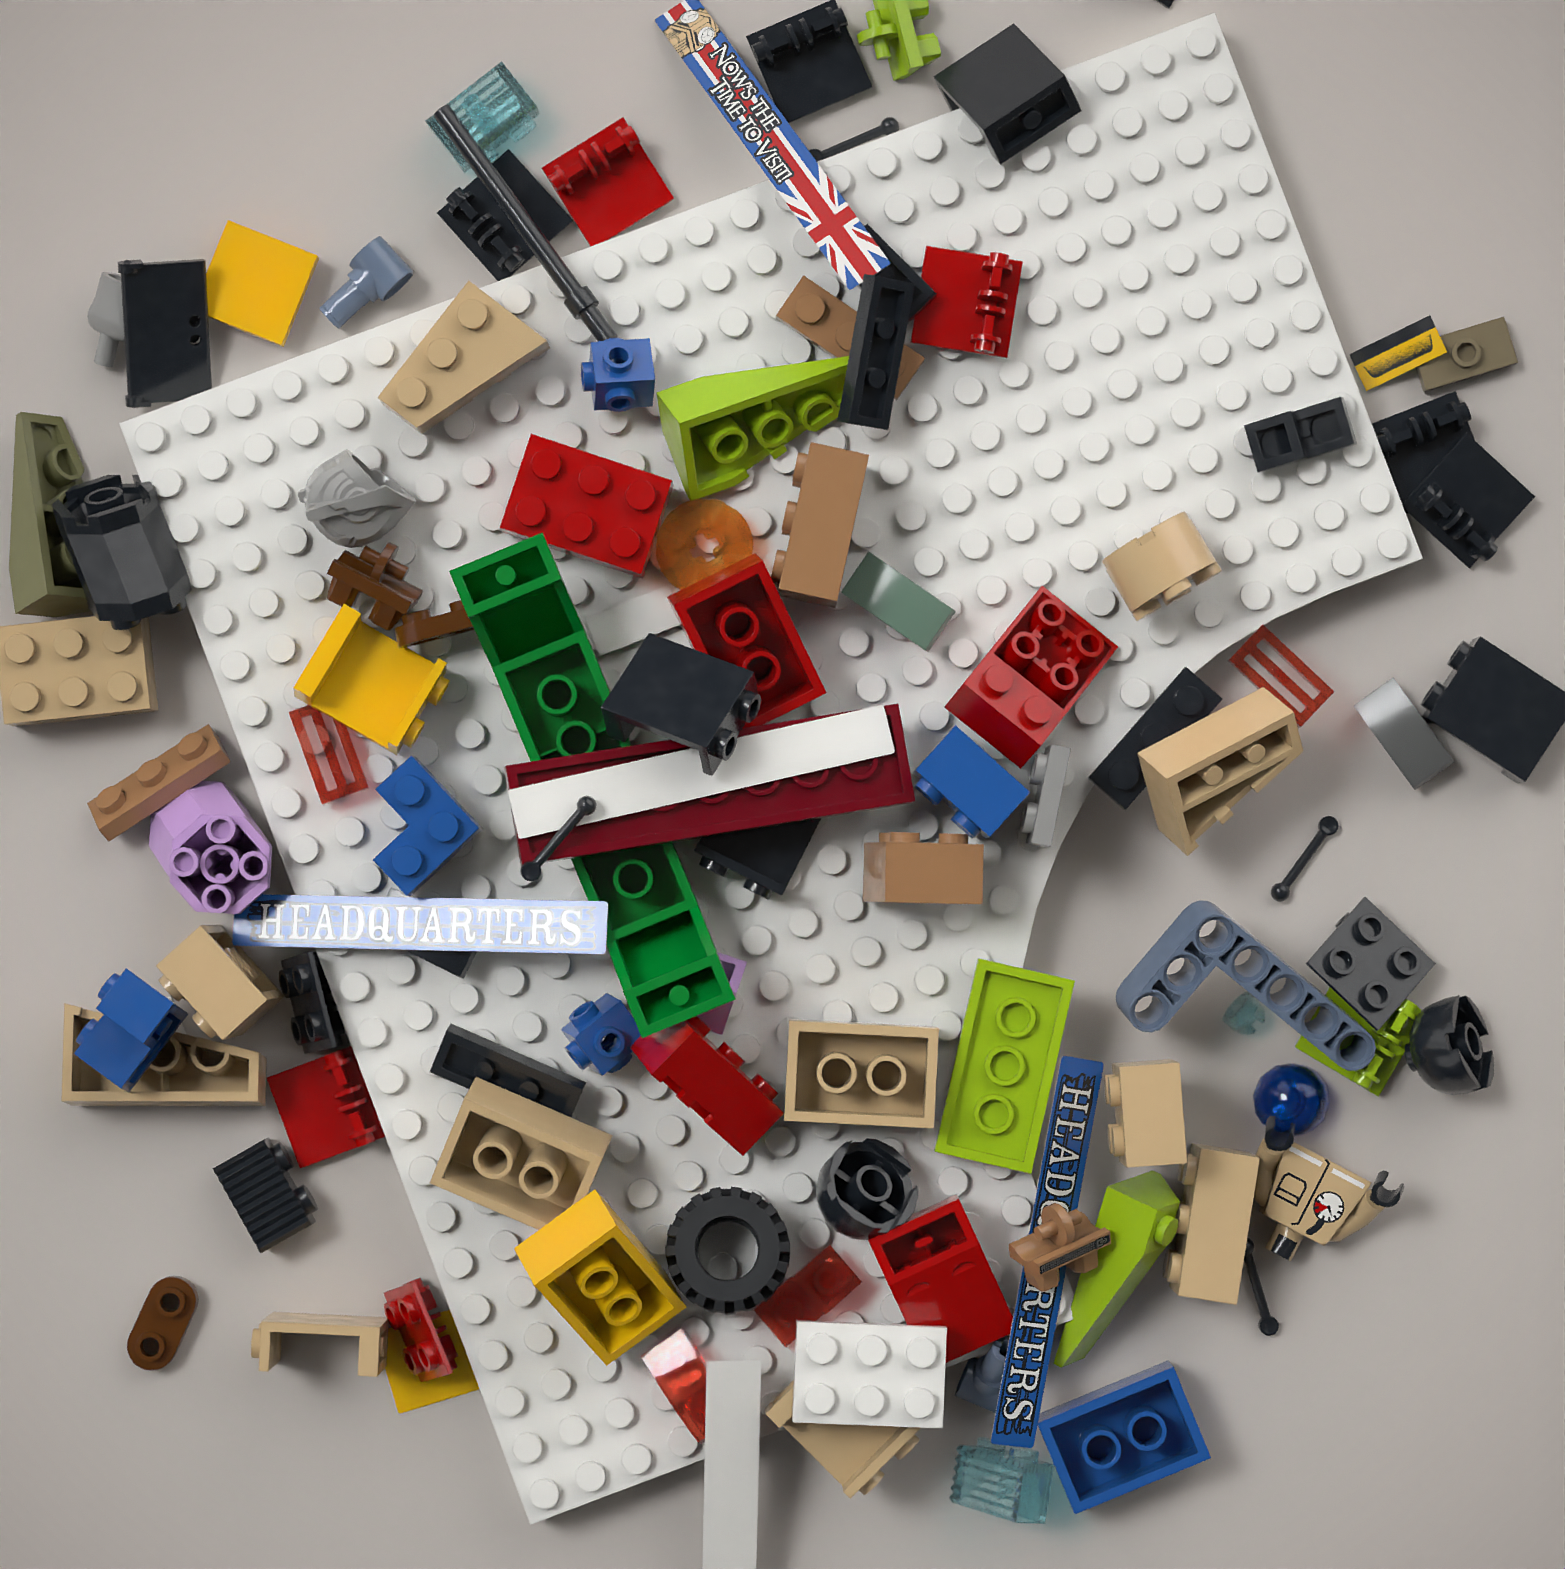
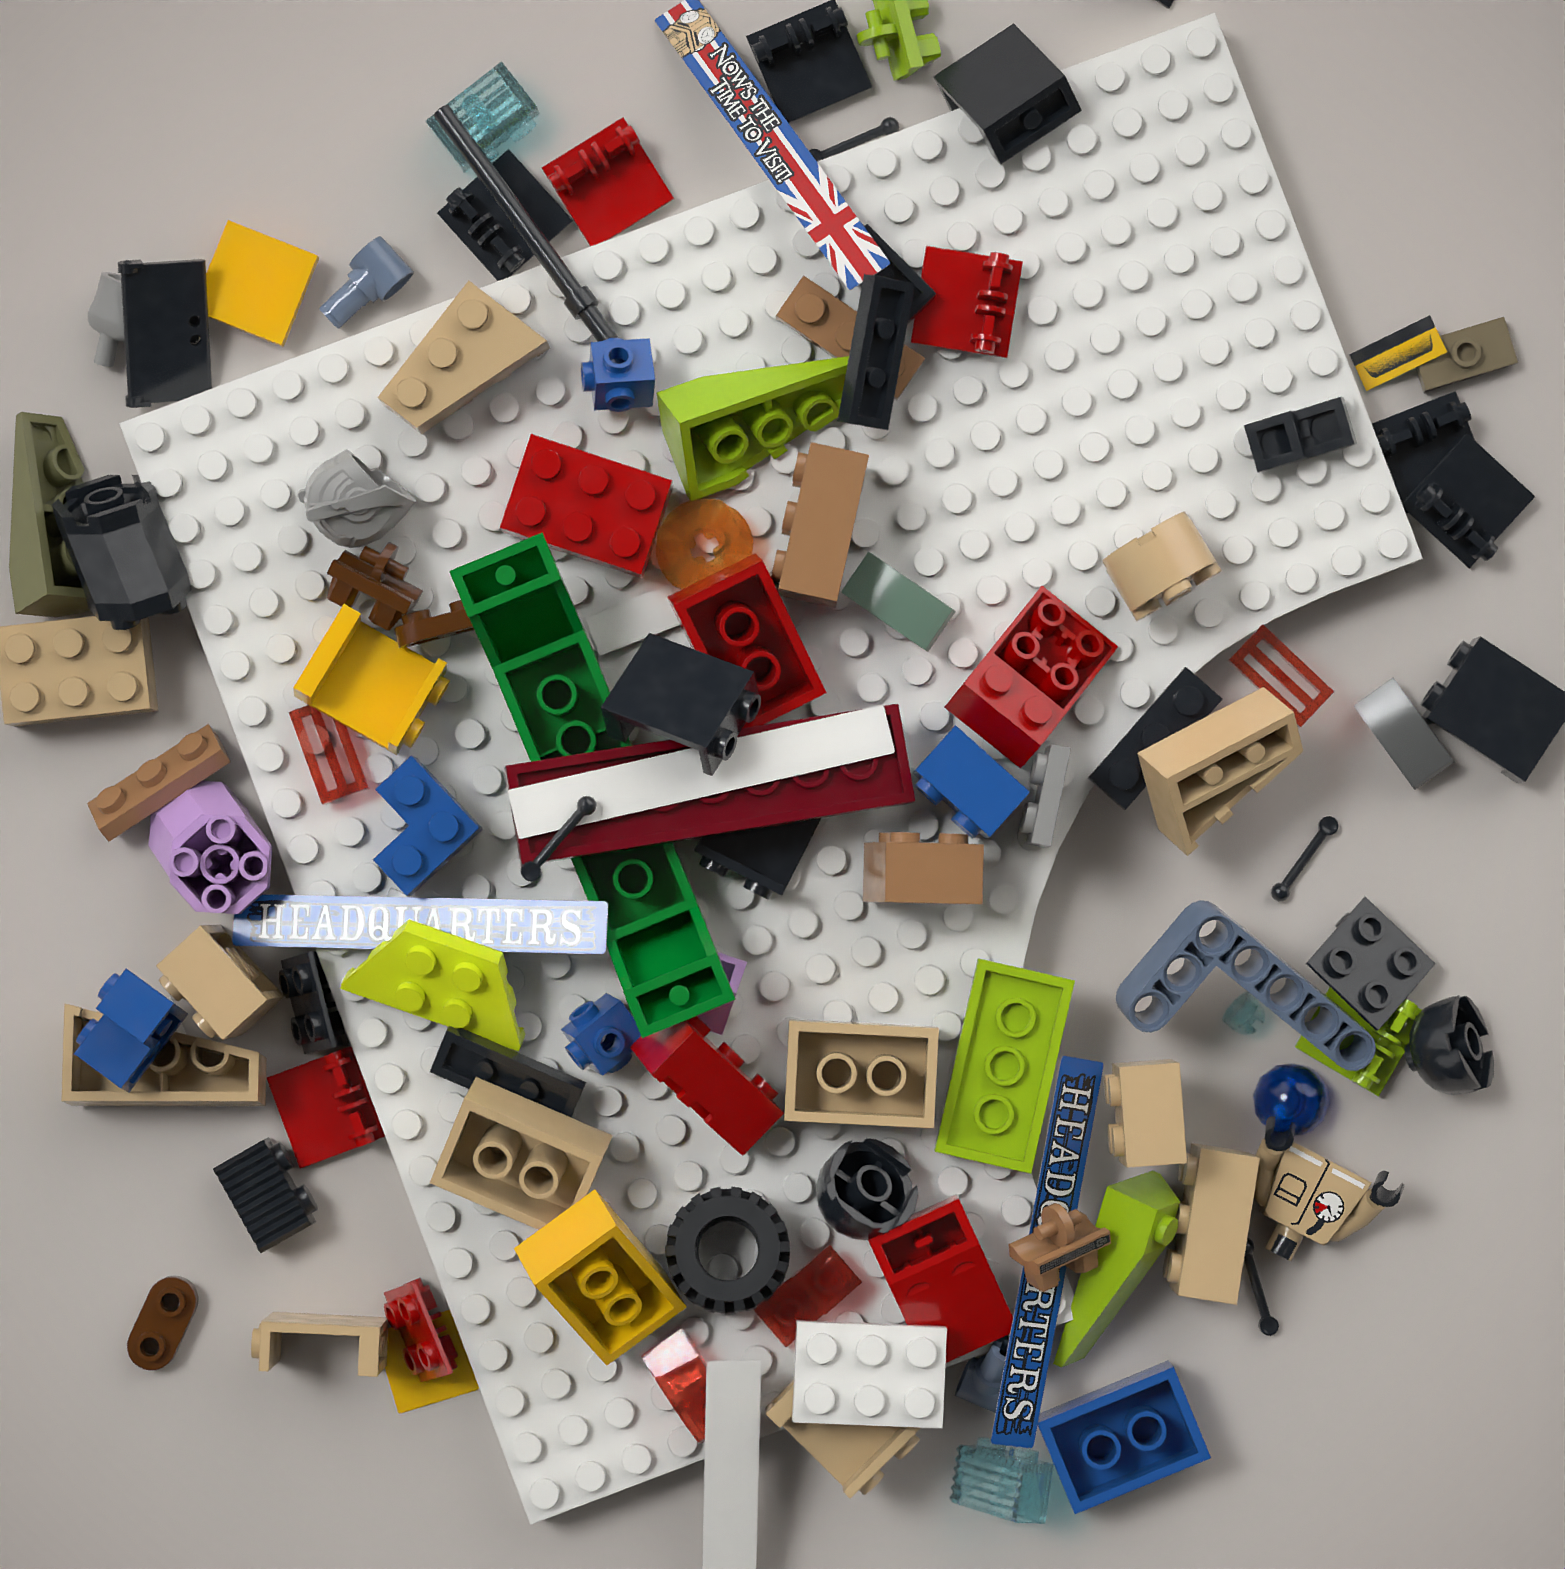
none -> neon yellow wing [340,919,526,1051]

